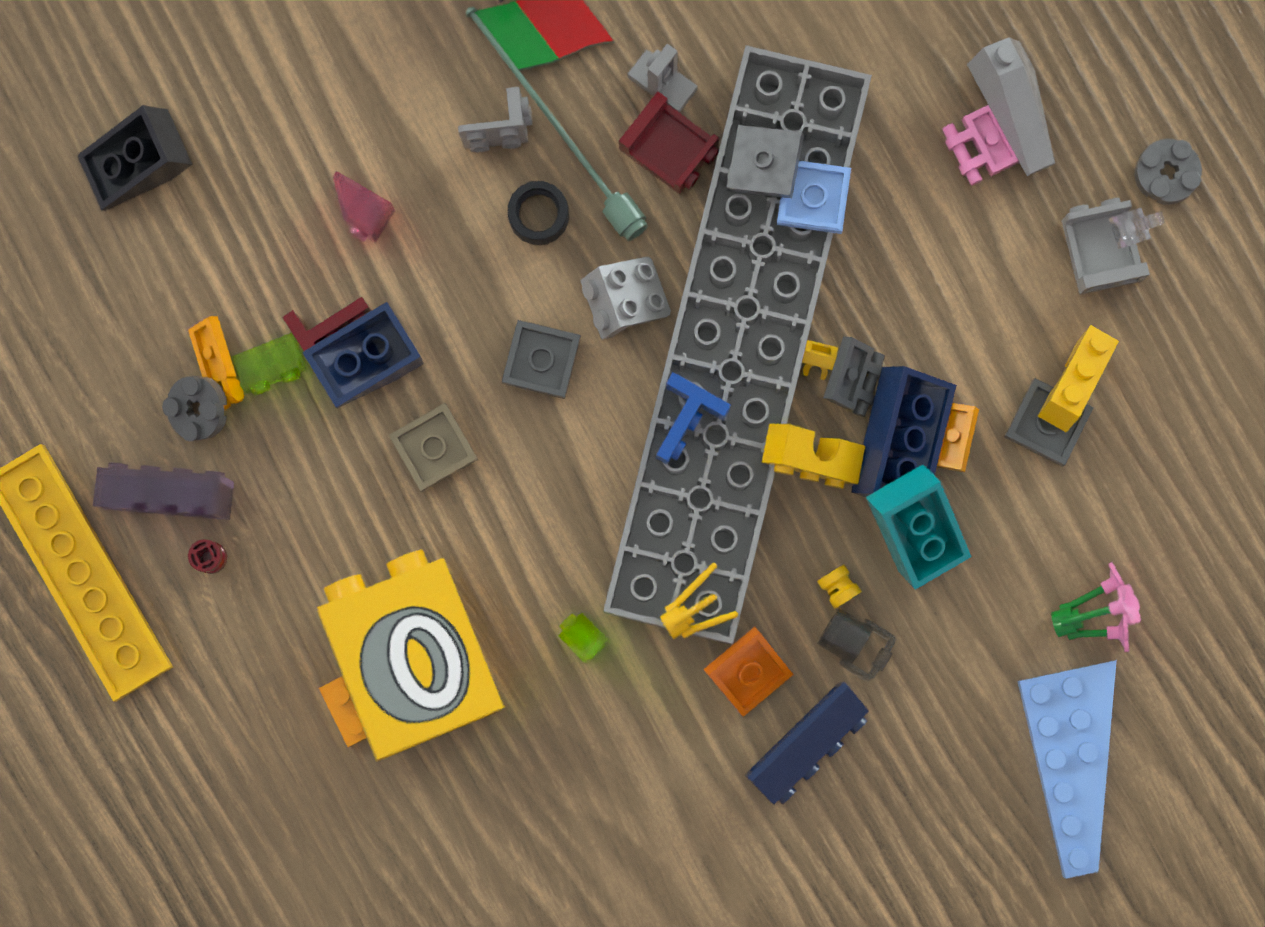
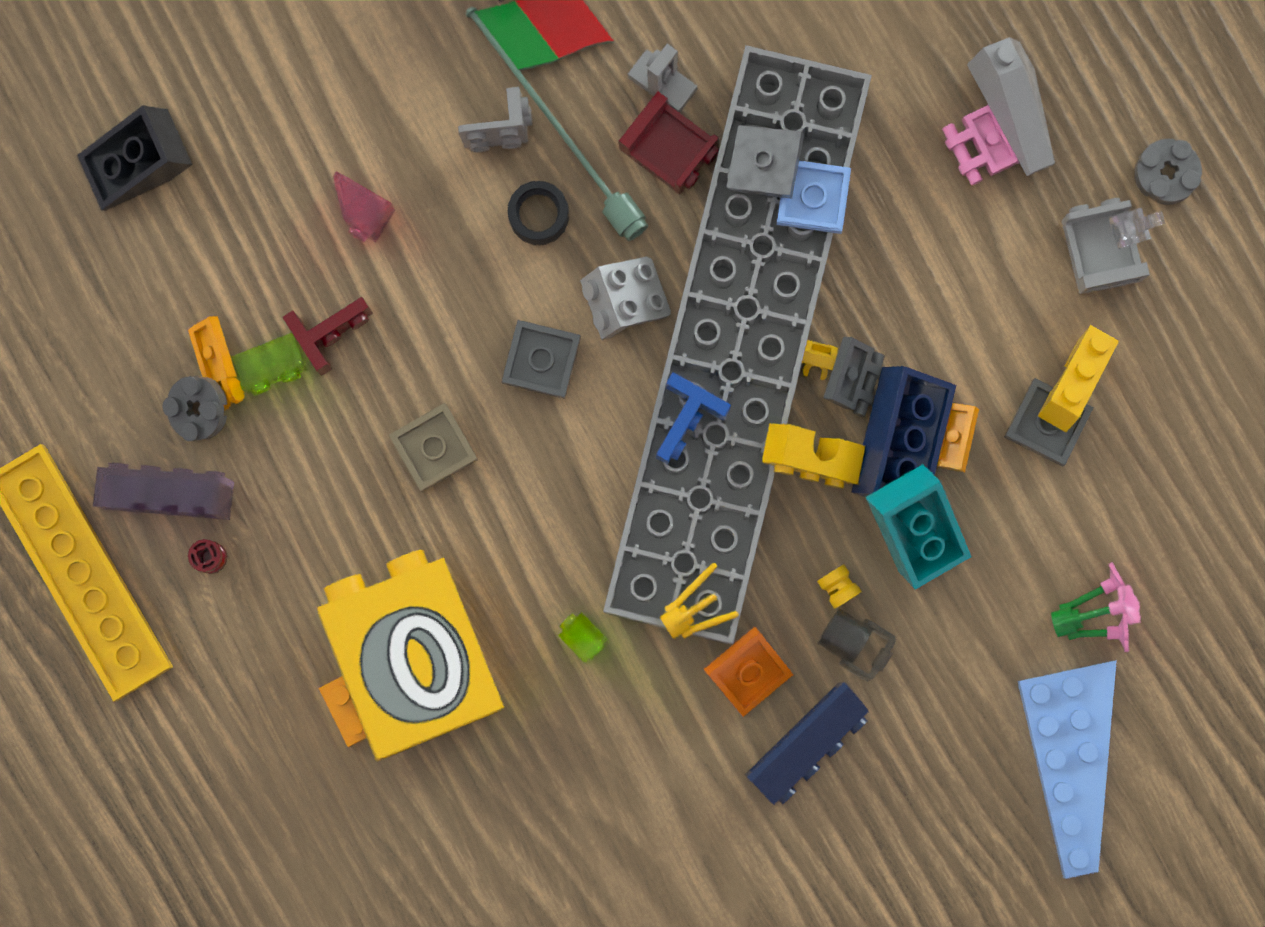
dark blue slope [302,302,424,408] -> none

